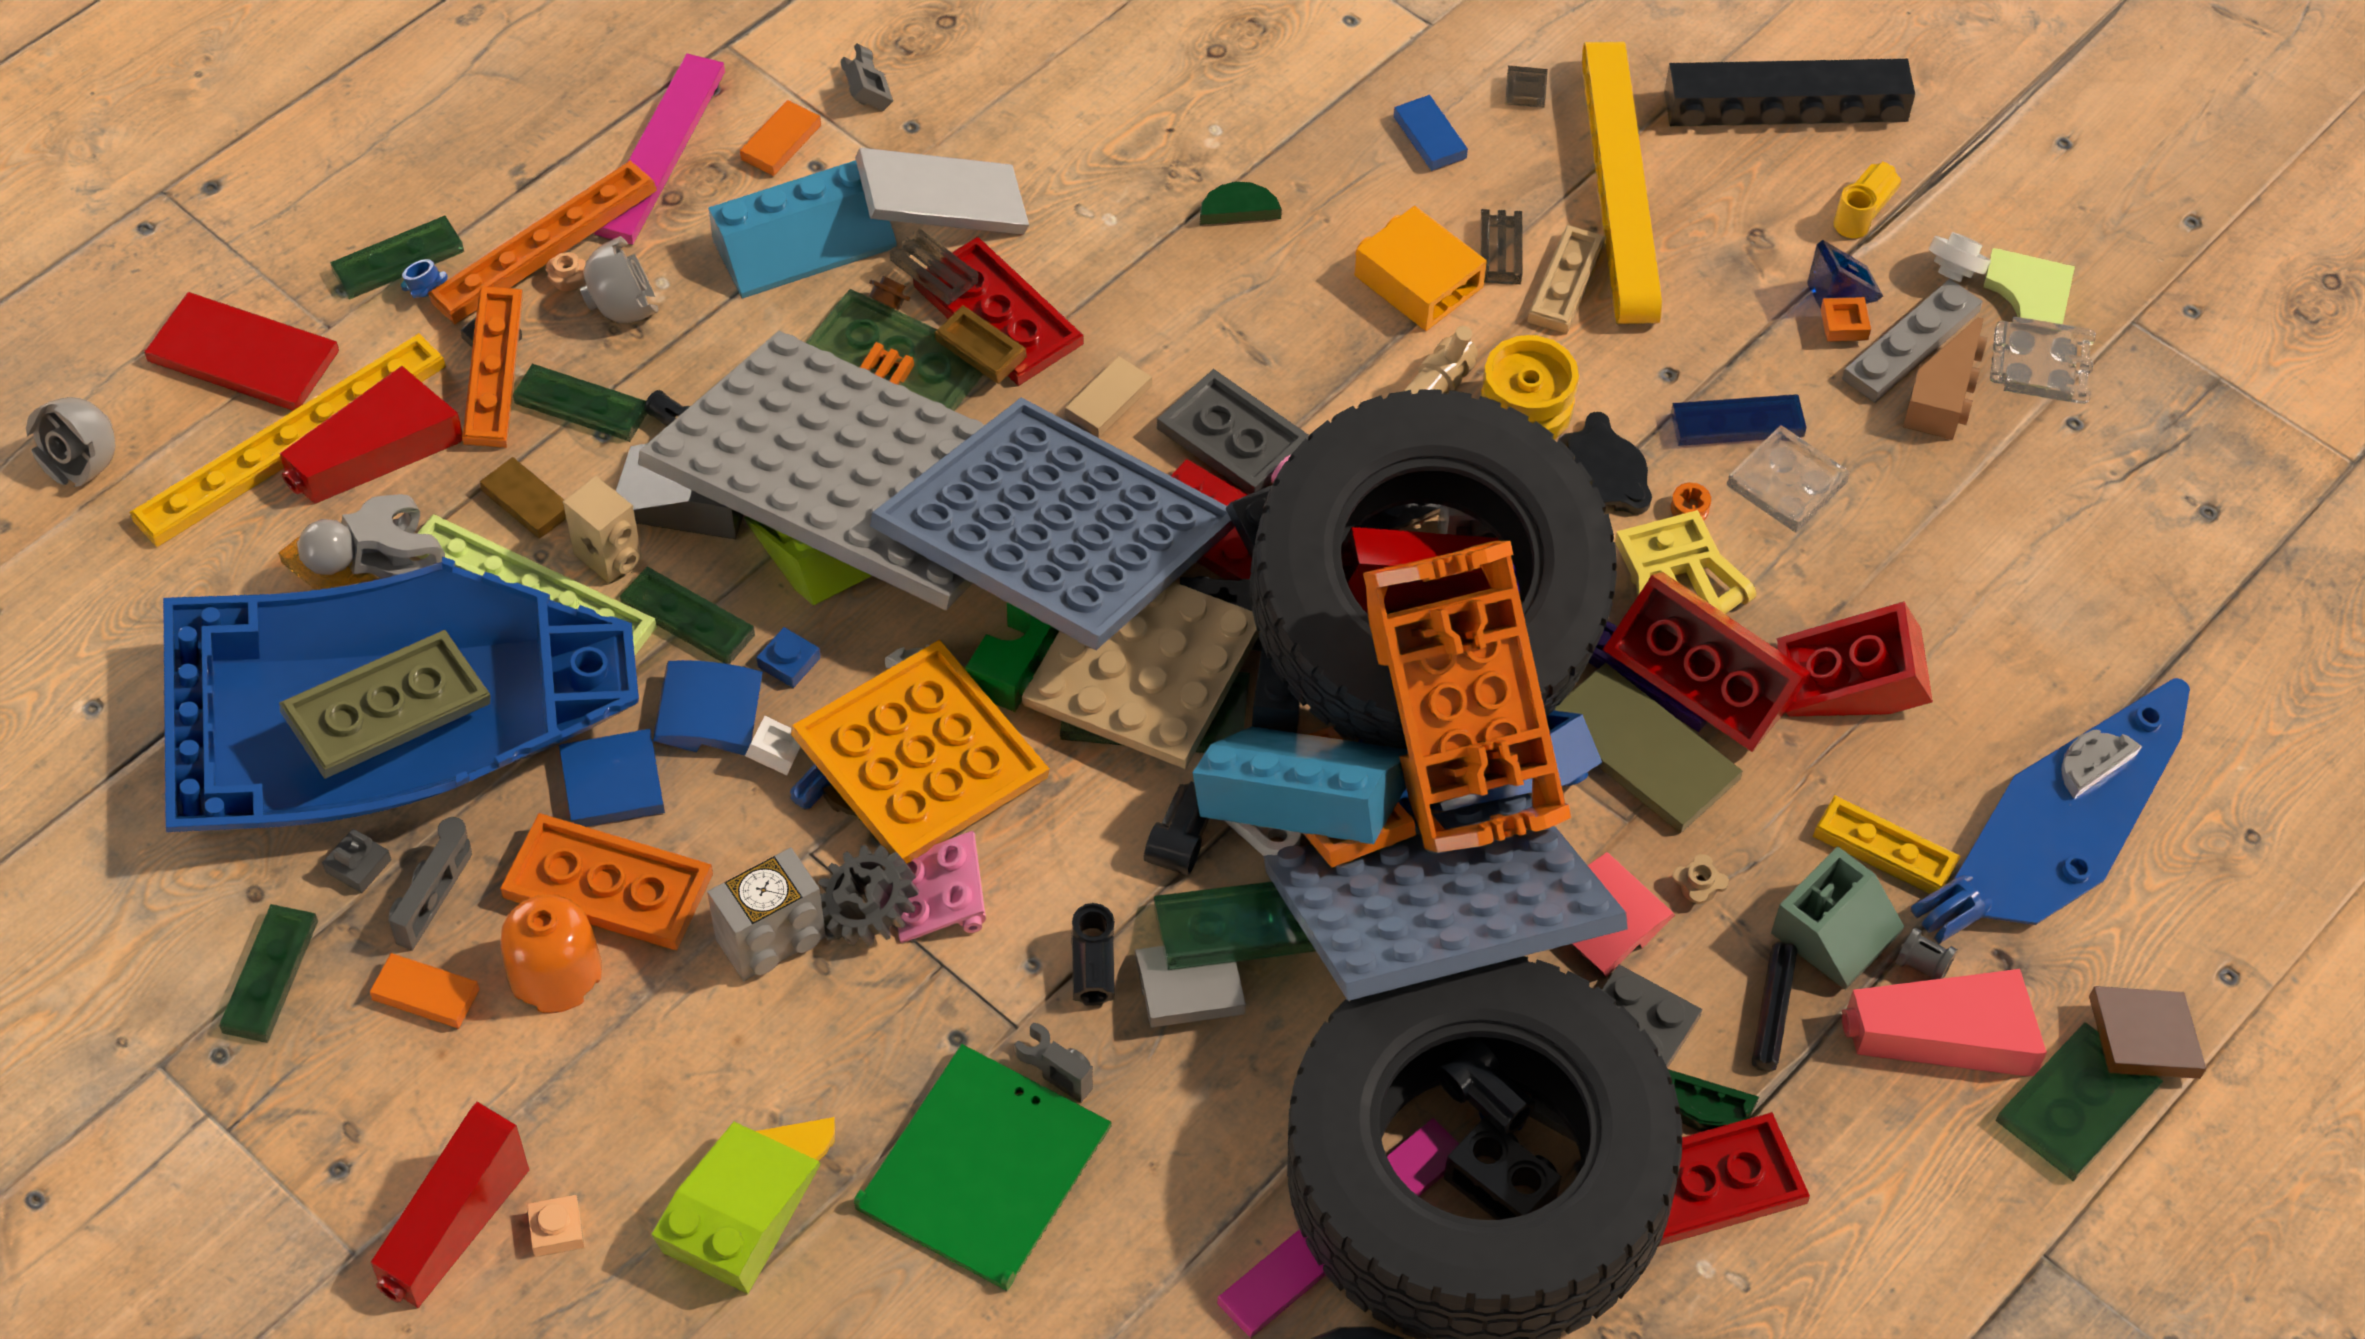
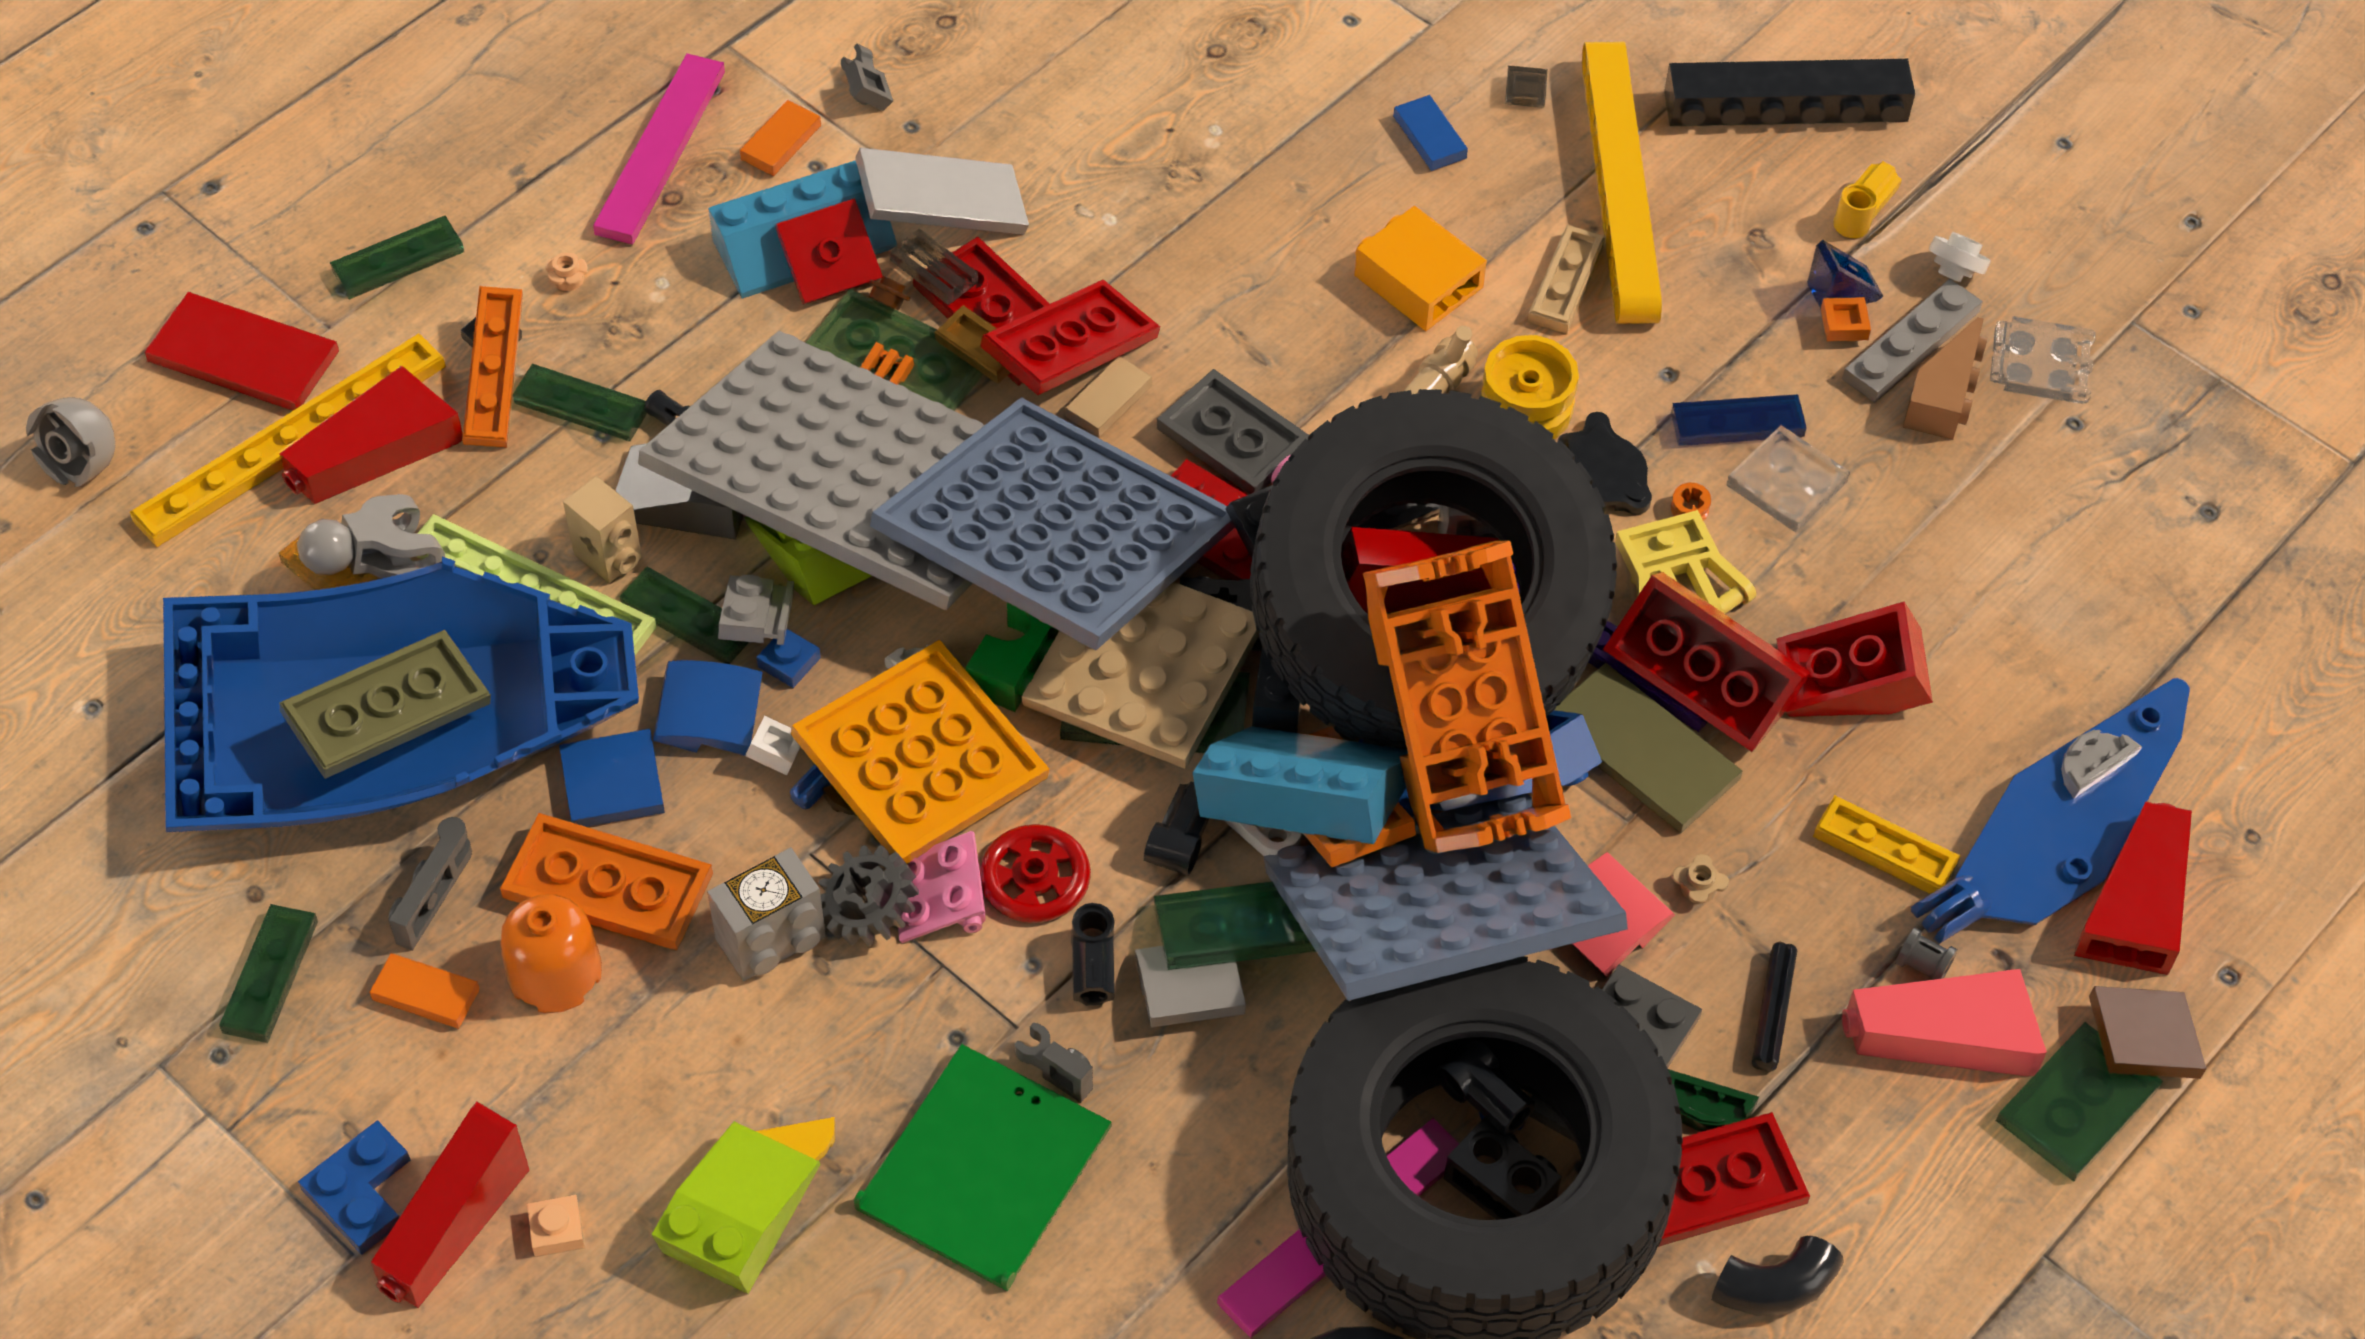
dark grey tile [322,829,392,893] -> none
blue plate [401,259,448,298] -> none
orange tile [428,160,657,325] -> none
pearl gold tile [479,457,566,539] -> none
light grey cylinder [580,236,659,323] -> none
dark green tile [1200,181,1282,225] -> none
clear smoke tile [1480,209,1523,285] -> none
sand green slope [1771,846,1904,990] -> none
yellowish green tile [1983,248,2075,337] -> none
none -> blue plate [298,1120,411,1255]
none -> light grey plate [718,575,794,645]
none -> red plate [775,198,882,305]
none -> red plate [979,824,1091,923]
none -> red tile [980,279,1161,395]
none -> black cylinder [1711,1235,1844,1316]
none -> red slope [2074,802,2192,975]

